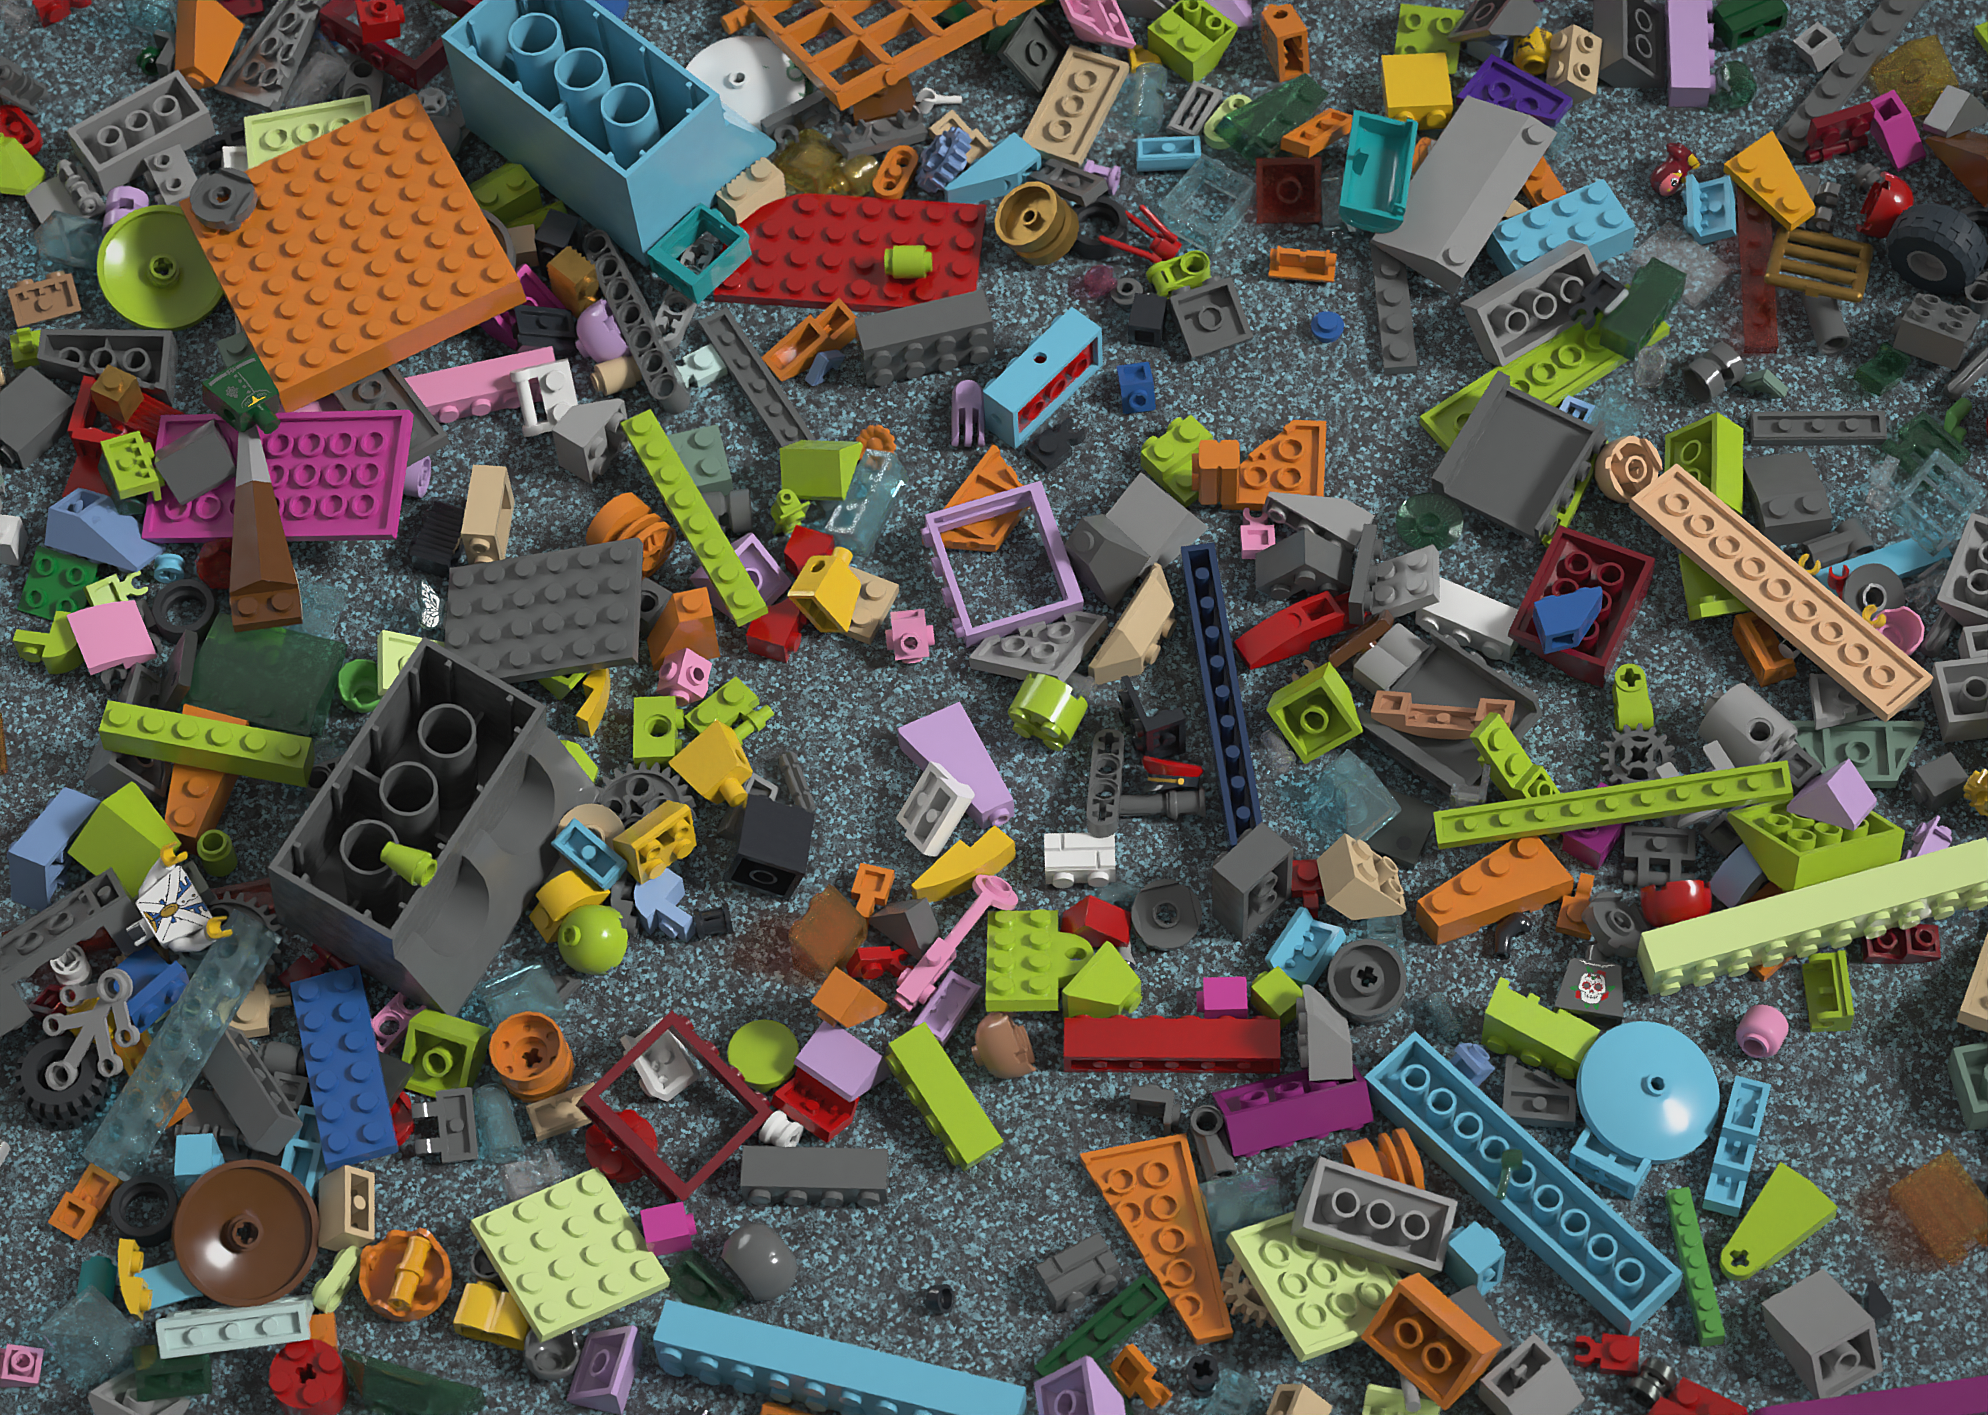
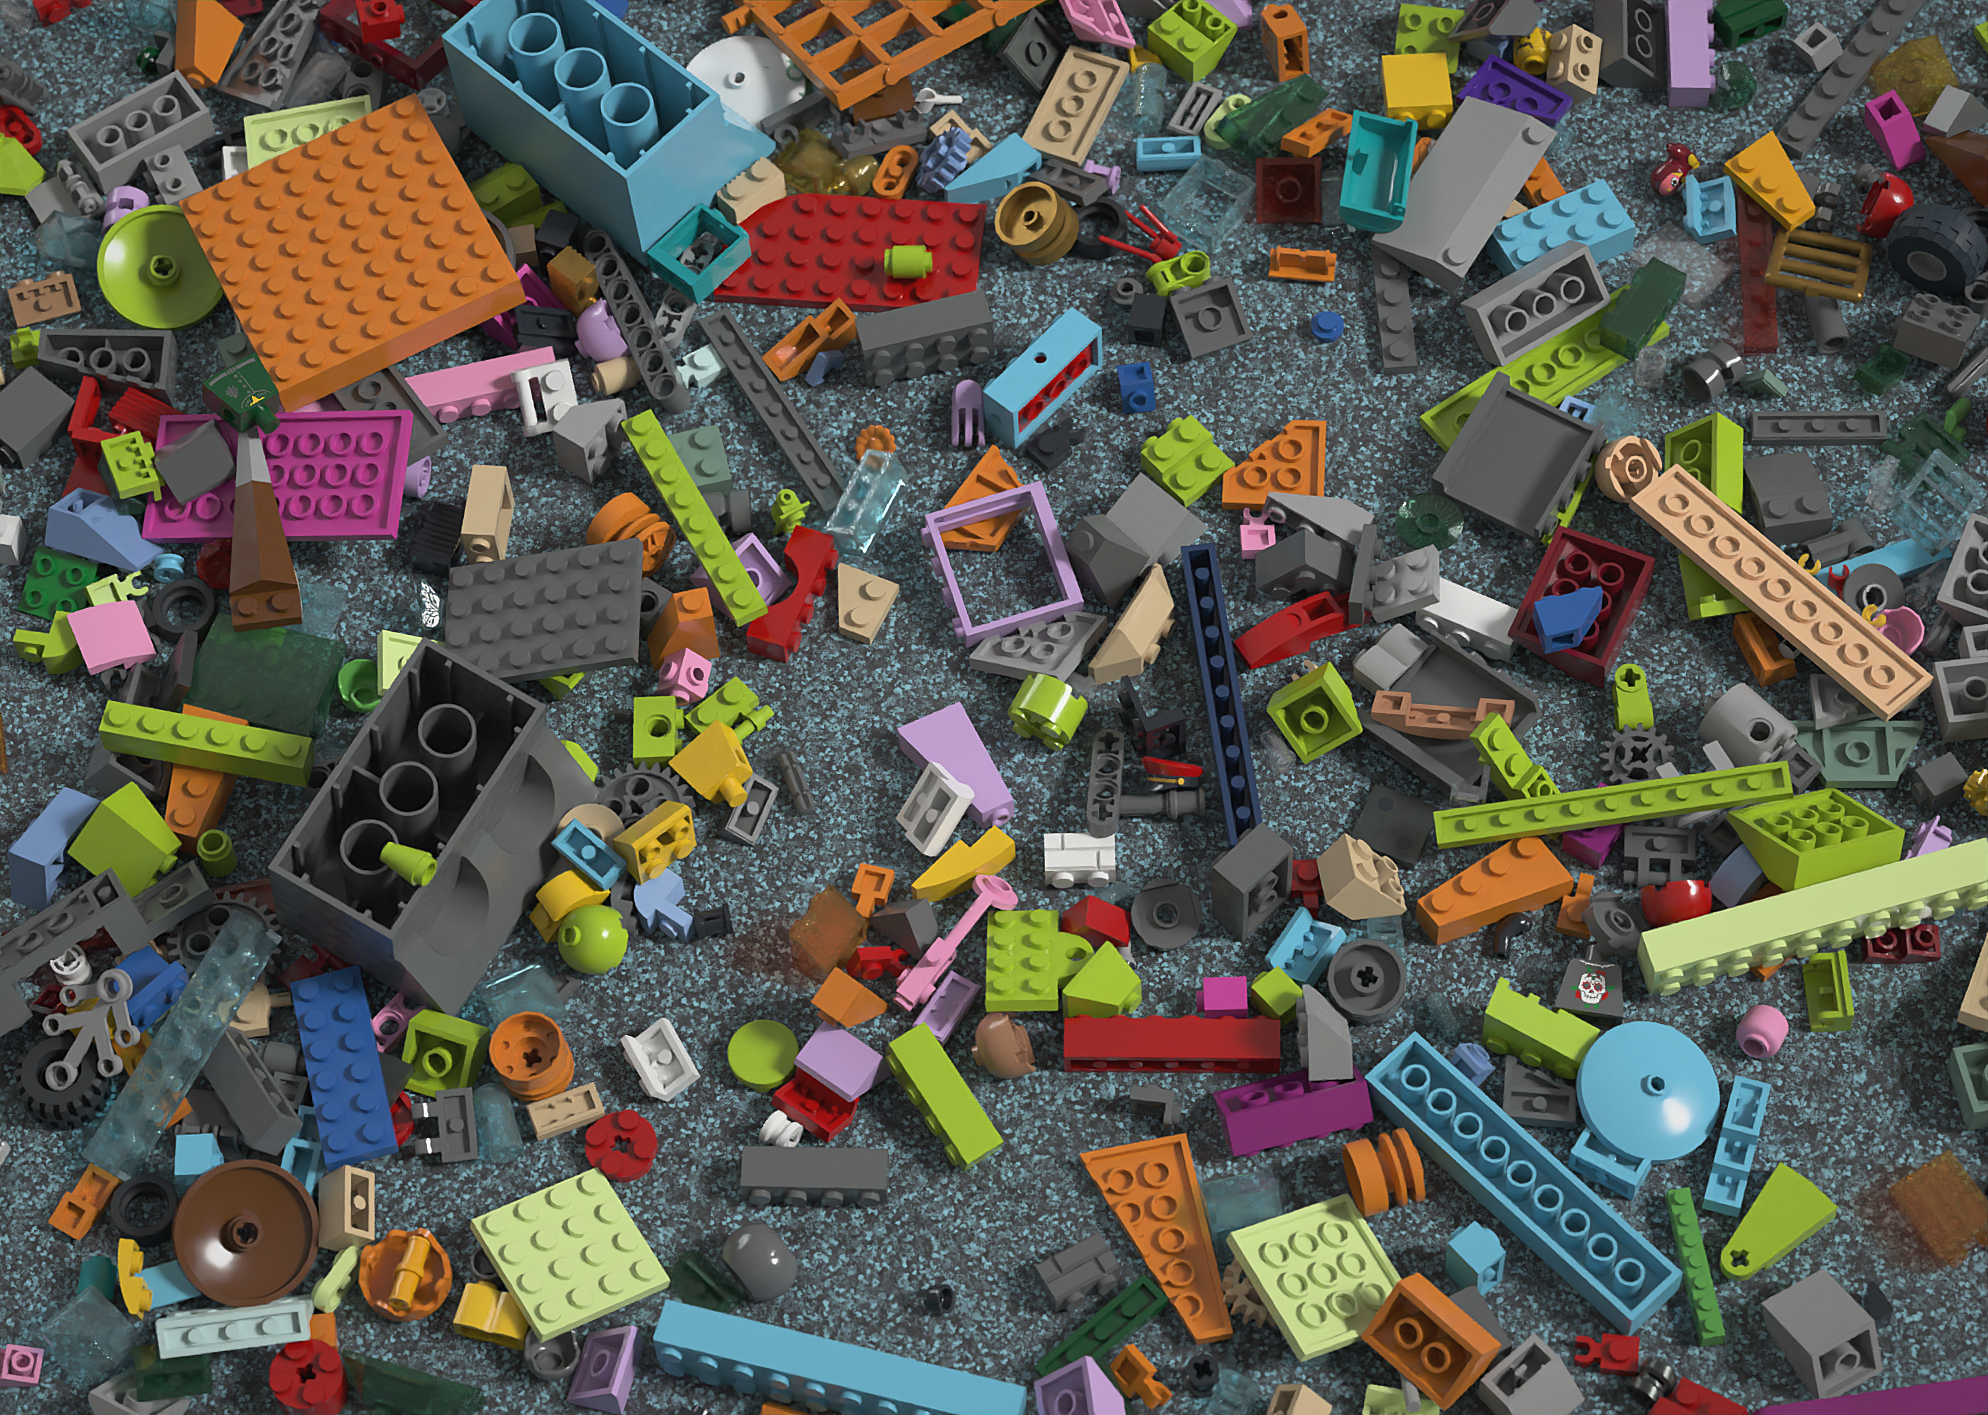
pearl gold brick [90,364,144,423] -> none
torso [126,841,233,952] -> none
dark grey plate [190,167,258,232] -> none
clear bracket [500,1149,562,1203] -> none
dark red window [575,1010,774,1204] -> none
yellow slope [576,668,610,738] -> none
dark pink brick [640,1201,697,1257] -> none
black slope [722,793,815,901] -> none
lime slope [779,440,863,501] -> none
yellow torso [787,547,861,633] -> none
bright pink brick [885,609,935,663] -> none
clear pink plate [1084,265,1118,299] -> none
dark grey piece [1190,1105,1237,1183] -> none
orange brick [1192,440,1240,505] -> none
light grey slope [1290,1157,1458,1278] -> none
clear light blue slope [1304,749,1402,842] -> none
reddish brown plate [1328,609,1394,668] -> none
clear green hand [1496,1149,1522,1200] -> none
black plate [1568,270,1629,331] -> none
lavender slope [1786,759,1877,831] -> none
dark red plate [1805,101,1875,163] -> none

